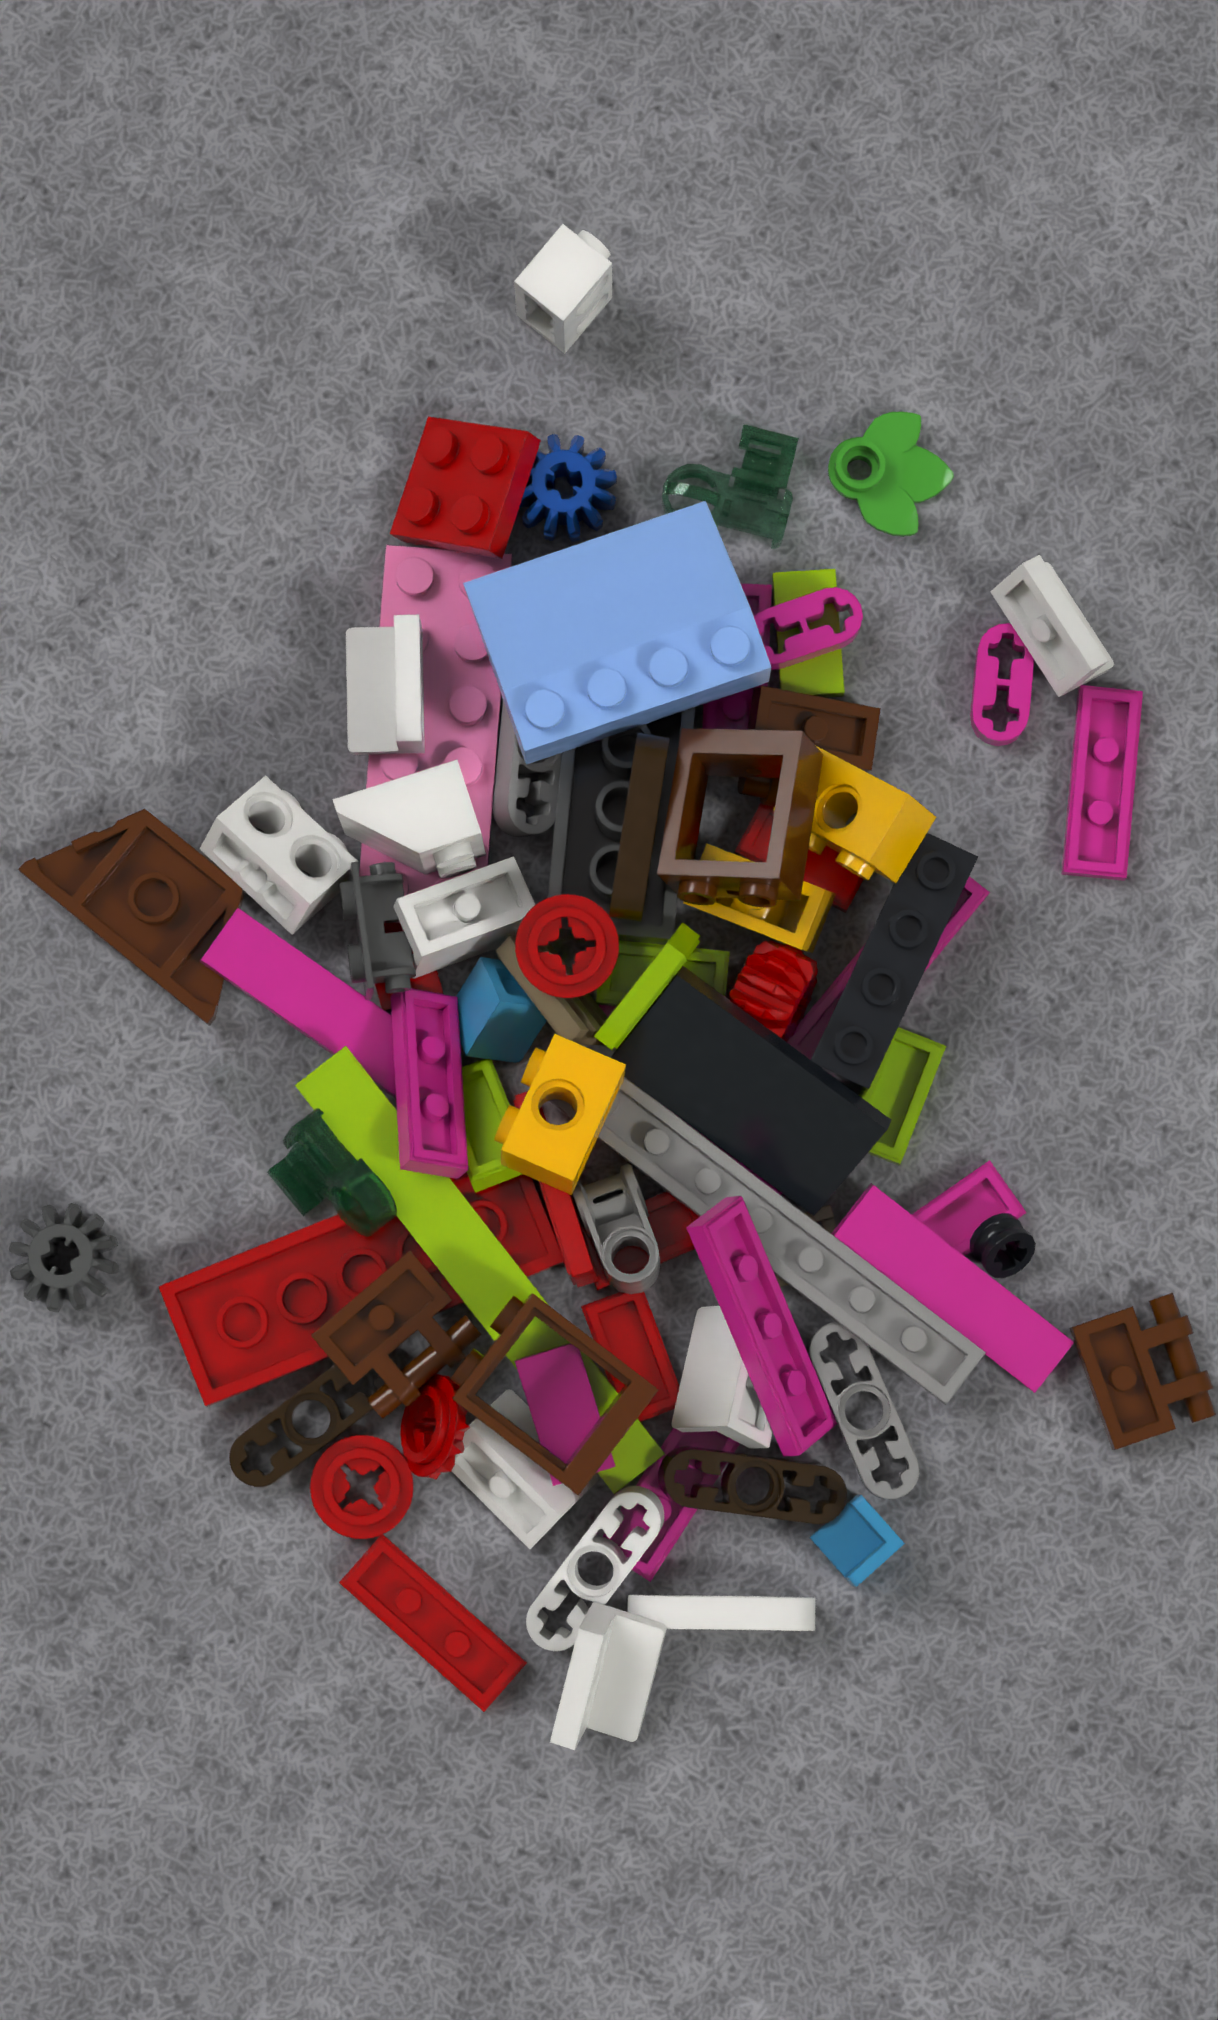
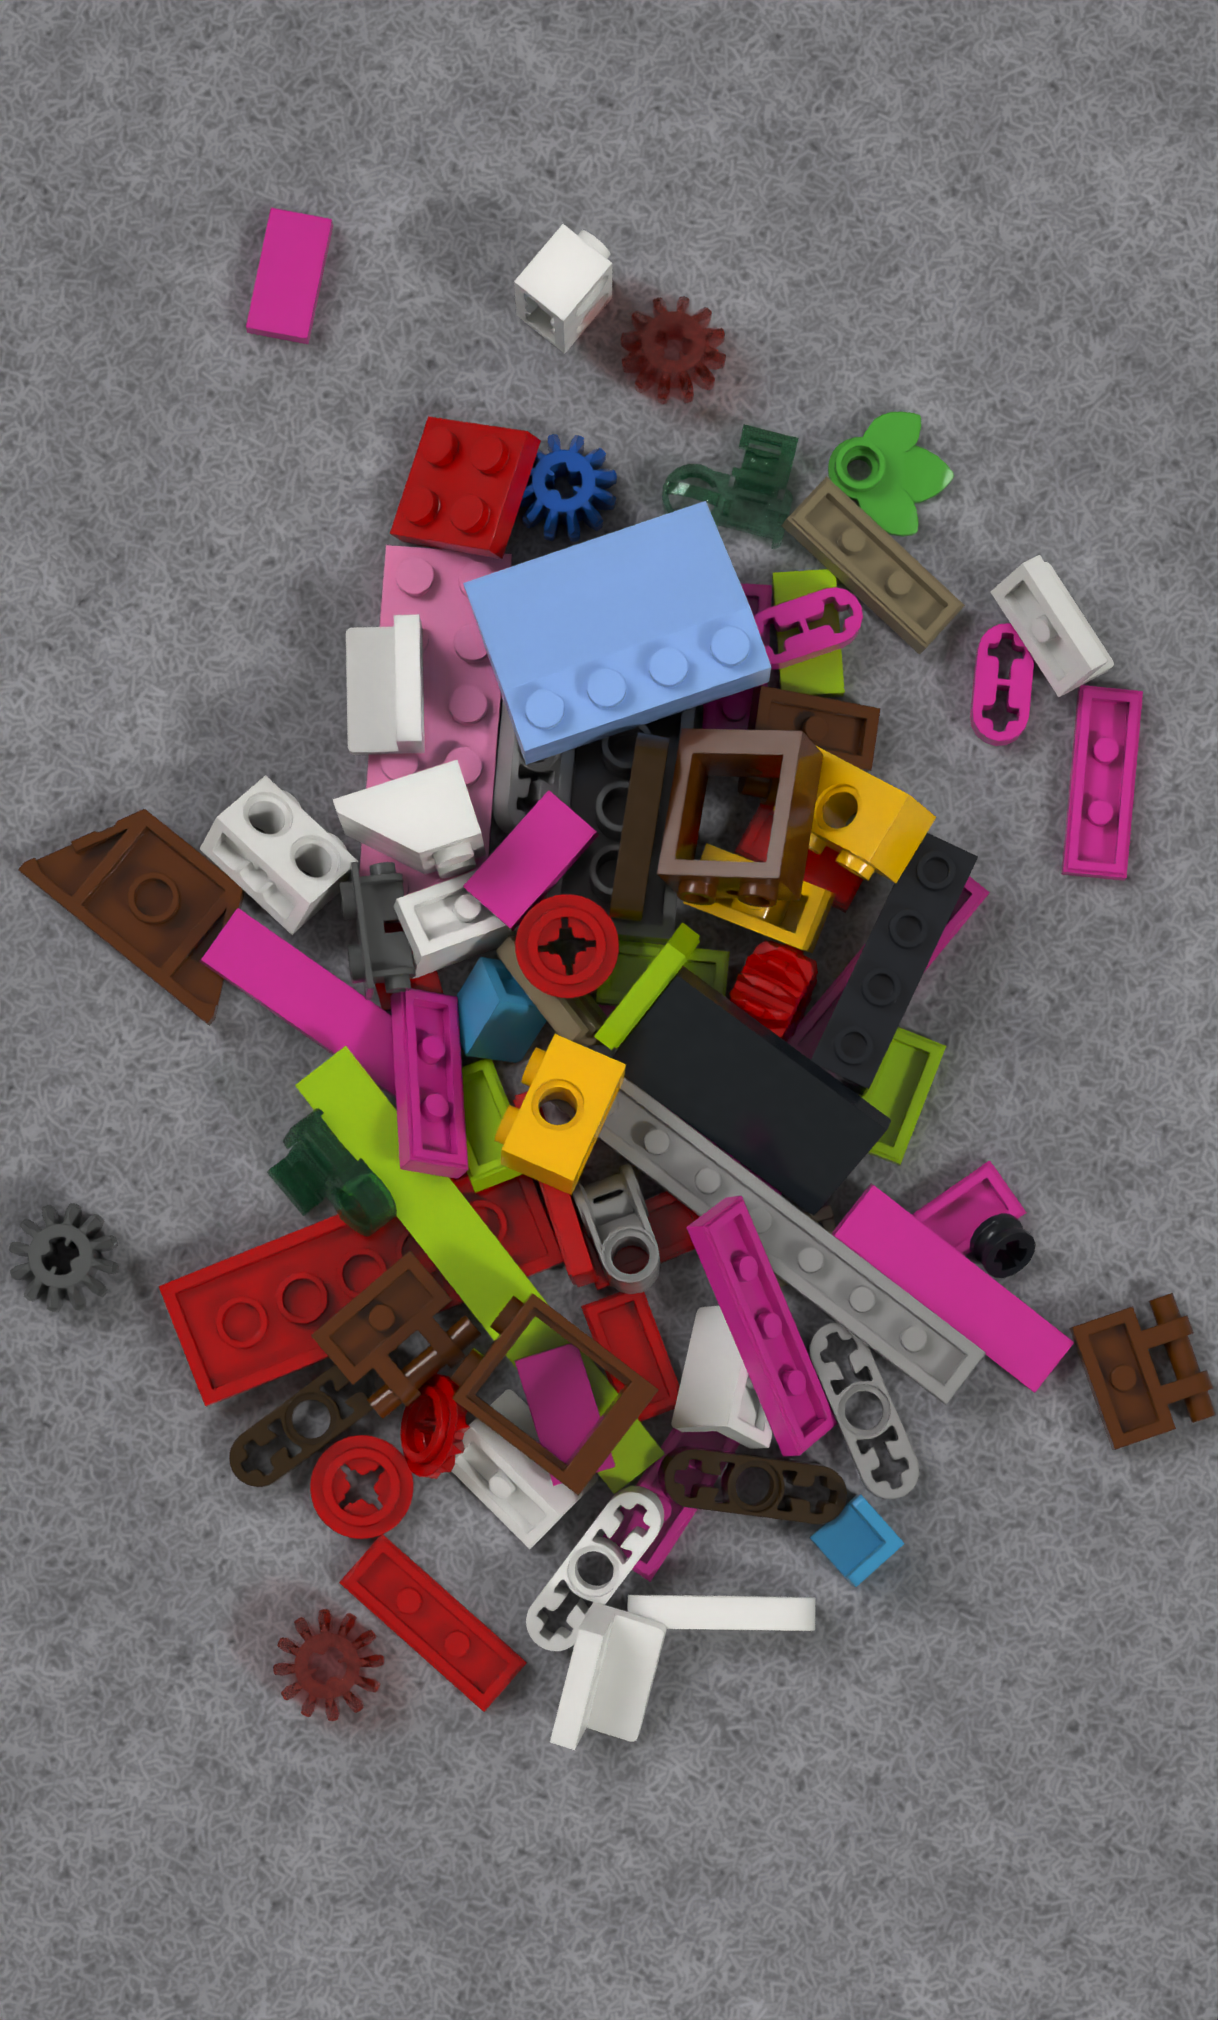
none -> dark pink tile [246,208,333,345]
none -> clear red gear [273,1609,385,1721]
none -> dark pink tile [463,790,599,931]
none -> clear red gear [621,296,726,404]
none -> dark tan tile [781,476,965,654]

